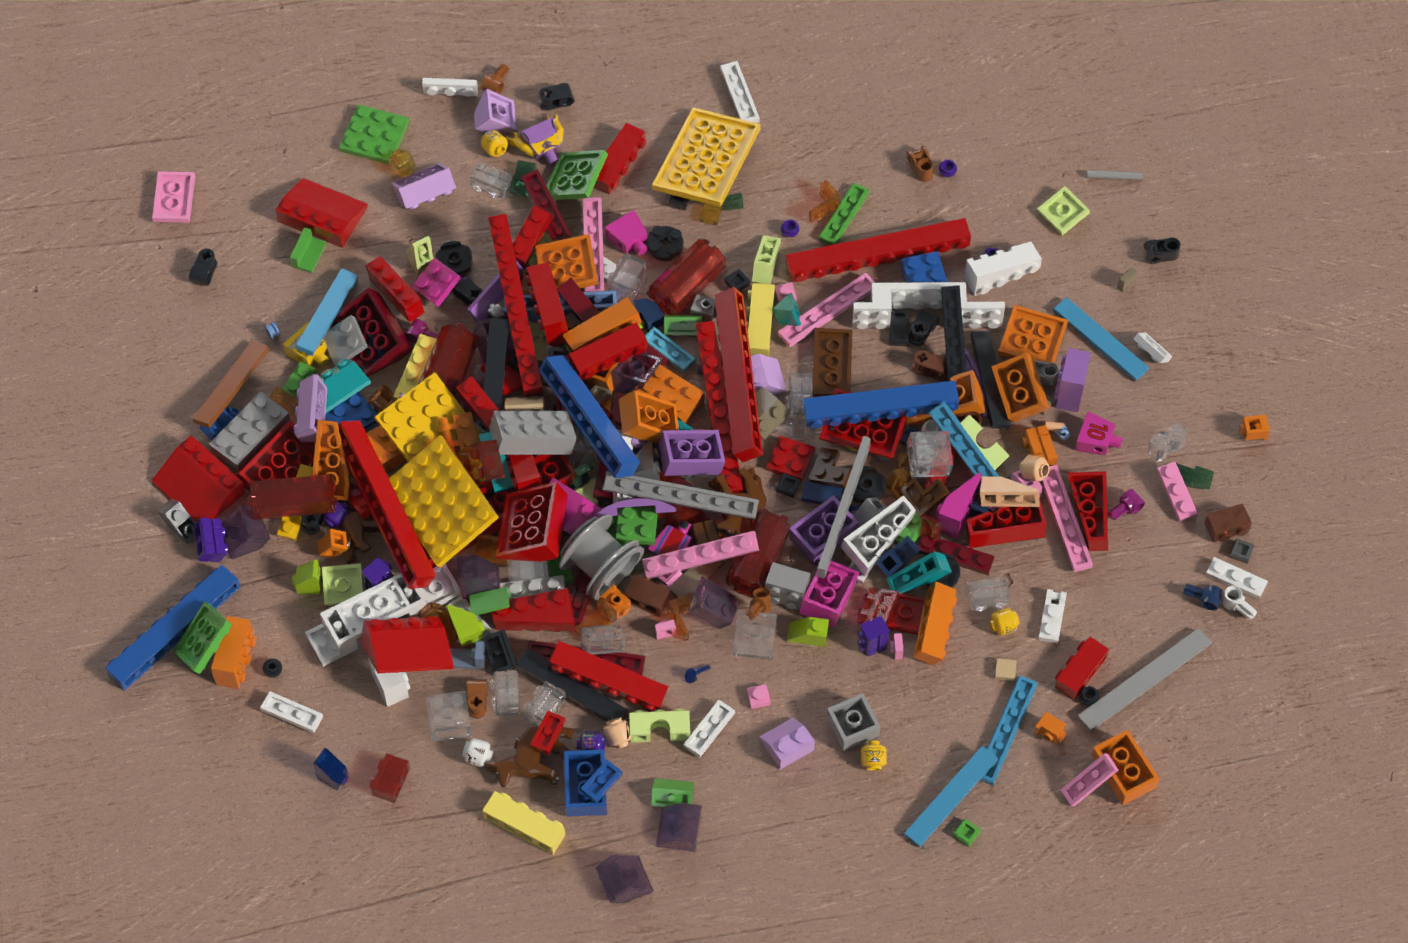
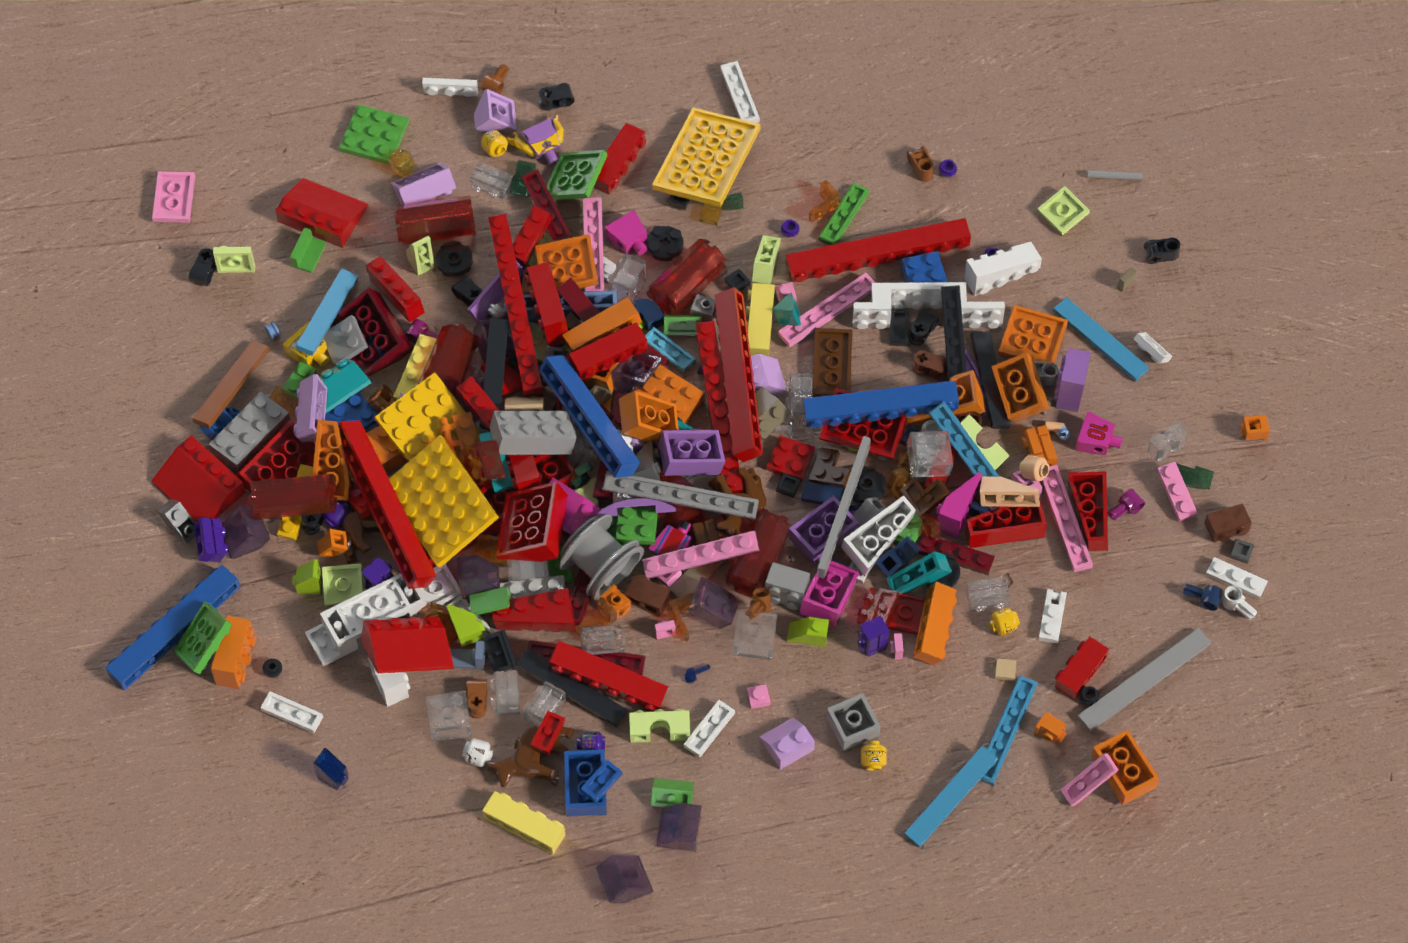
clear red brick [370,753,410,803] -> none
dark pink plate [411,257,461,307] -> none
light nougat head [604,717,632,749] -> none
bright green tile [953,819,981,847] -> none
none -> yellowish green plate [213,246,255,273]
none -> clear red brick [394,196,476,245]

